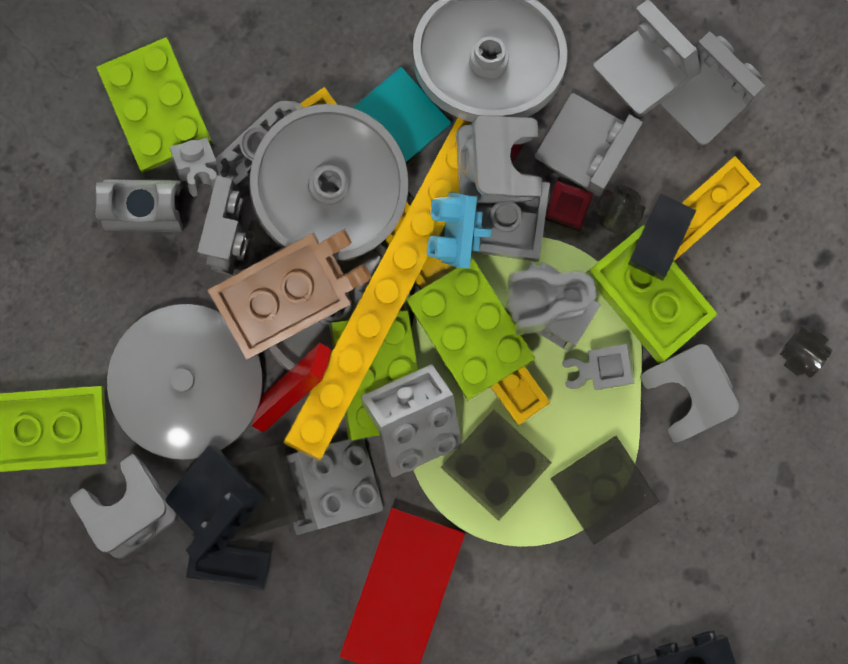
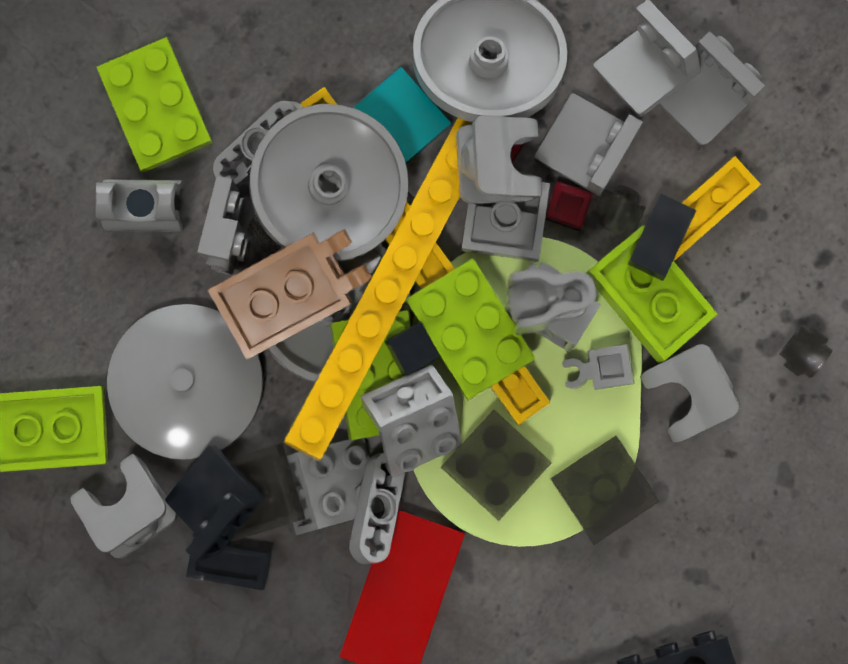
light grey plate [170,138,218,197] -> none
red tile [251,343,332,432] -> none
medium azure hips [426,192,493,268] -> none
none -> light grey beam [350,452,405,564]
none -> black tile [384,322,440,376]

